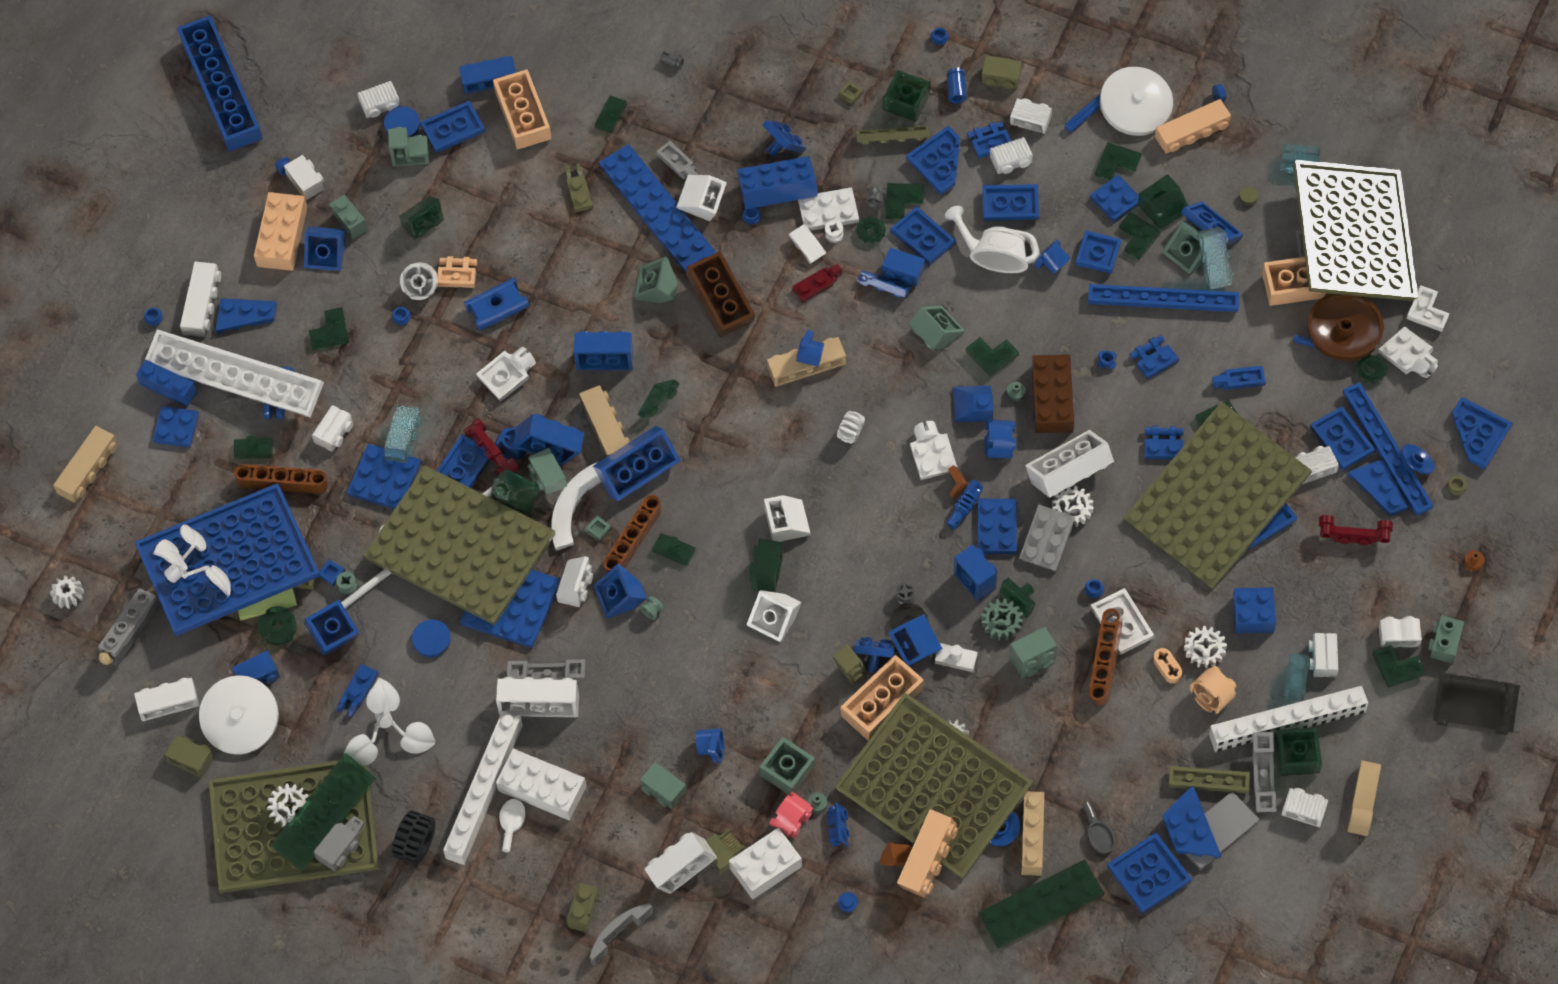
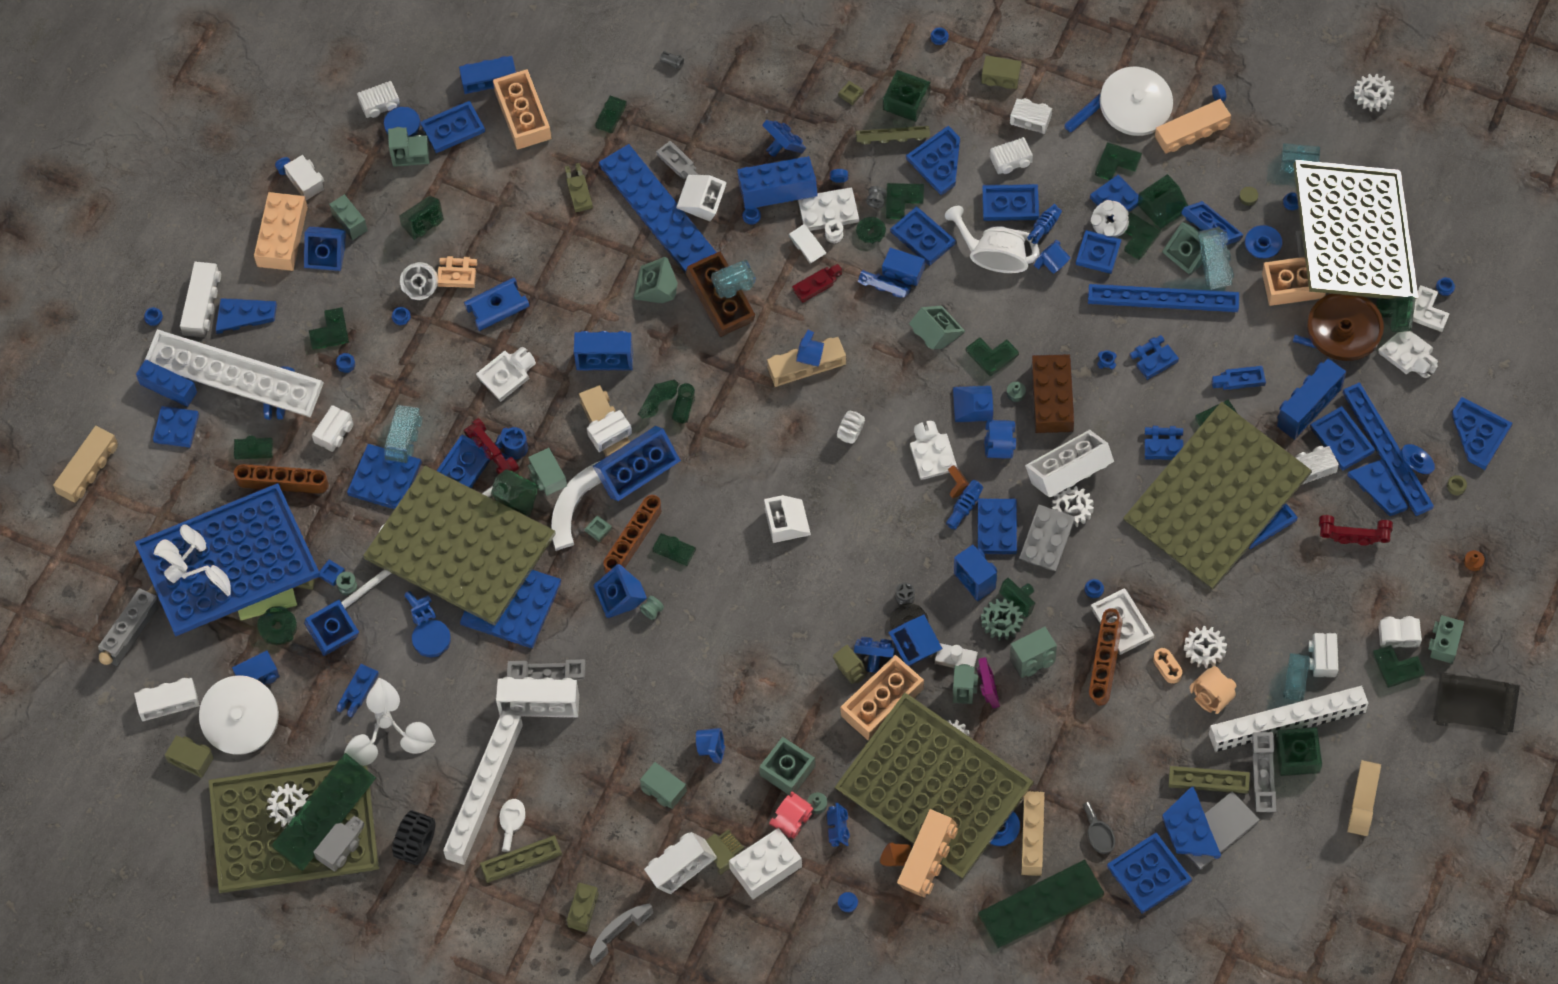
white gear [50,576,84,609] -> none
blue brick [177,15,263,152] -> none
white brick [496,749,586,821] -> none
blue brick [513,414,584,466] -> none
white slope [556,556,593,608] -> none
white slope [747,591,802,642] -> none
clear green brick [749,538,783,593] -> none
blue piece [947,68,966,104] -> none
blue plate [967,121,1011,159] -> none
blue brick [1232,587,1276,634] -> none
white brick [1282,788,1328,827] -> none
clear green gear [1357,355,1387,384] -> none
none -> blue tile [336,353,355,373]
none -> blue arm [404,591,436,626]
none -> olive tile [480,835,562,883]
none -> white brick [587,410,632,452]
none -> clear green piece [672,383,695,424]
none -> clear light blue brick [711,260,756,298]
none -> blue tile [830,169,848,183]
none -> sand green brick [953,664,978,704]
none -> magenta plate [976,657,1000,708]
none -> blue hinge [1027,204,1062,244]
none -> white plate [1091,200,1129,237]
none -> blue dish [1245,225,1282,259]
none -> blue brick [1277,358,1346,440]
none -> blue plate [1283,192,1299,210]
none -> white gear [1354,74,1394,112]
none -> clear green plate [1376,296,1416,332]
none -> blue plate [1436,277,1455,296]

